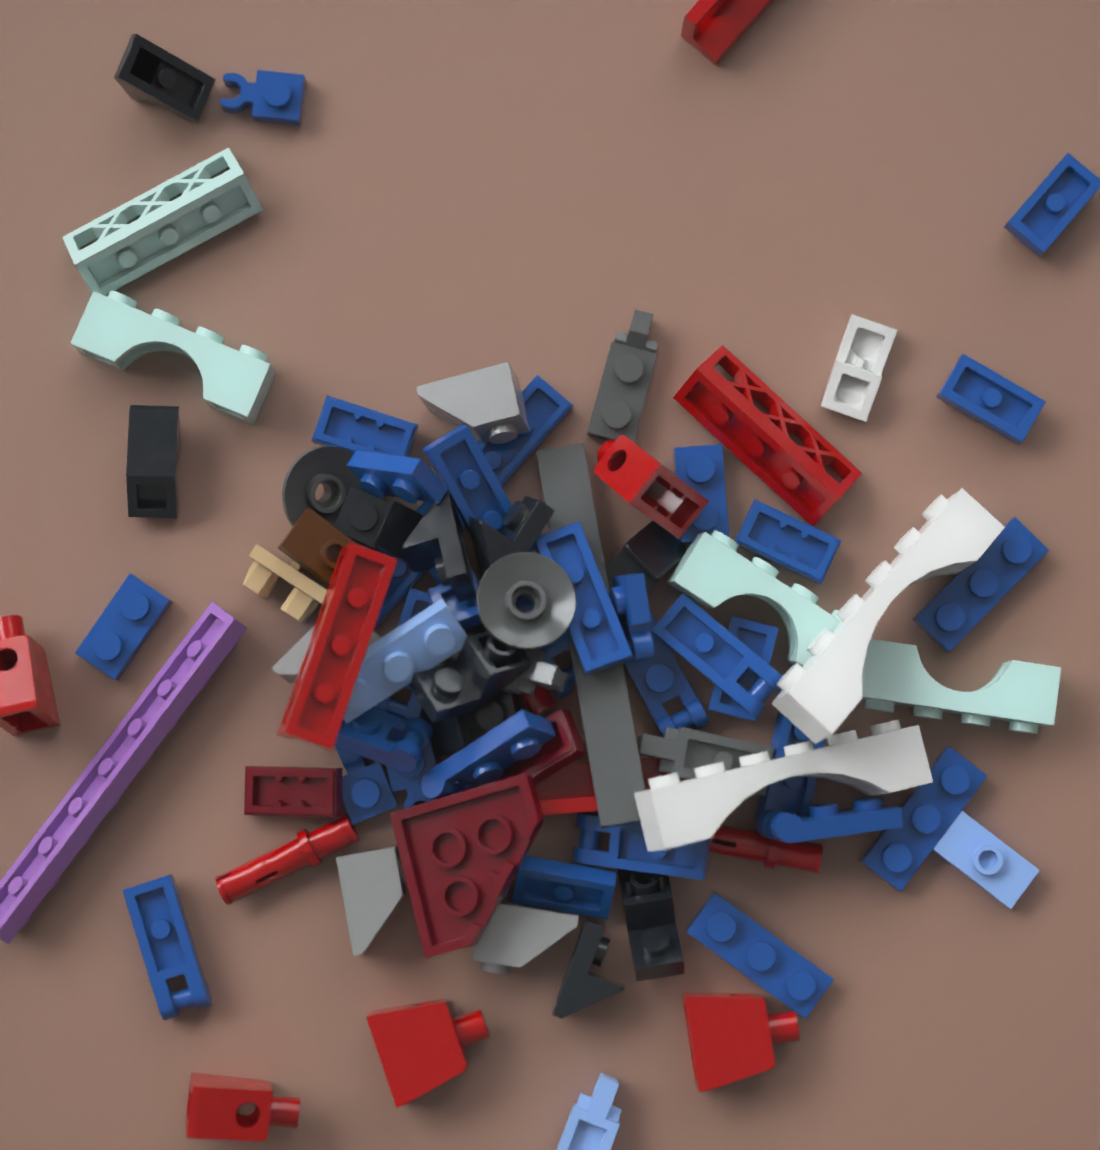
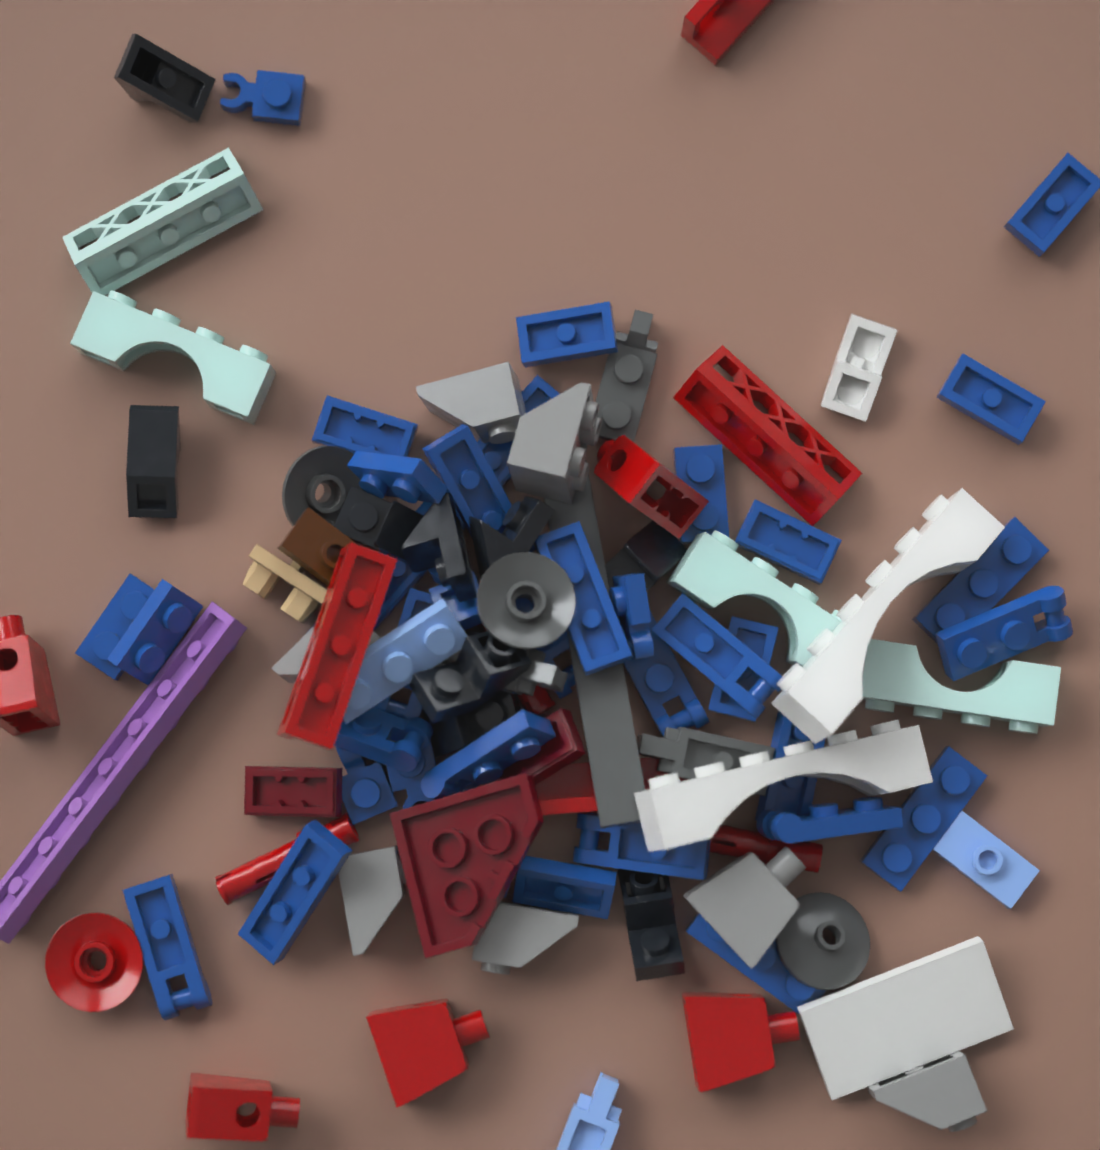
black slope [552,918,625,1019] -> none
none -> red dish [45,912,144,1012]
none -> blue plate [107,579,203,685]
none -> blue plate [238,819,352,965]
none -> light grey slope [507,382,602,504]
none -> blue plate [516,301,618,368]
none -> light grey torso [683,846,806,969]
none -> dark grey dish [775,892,870,990]
none -> white tile [797,936,1014,1101]
none -> light grey slope [867,1051,987,1132]
none -> blue plate [935,586,1073,681]

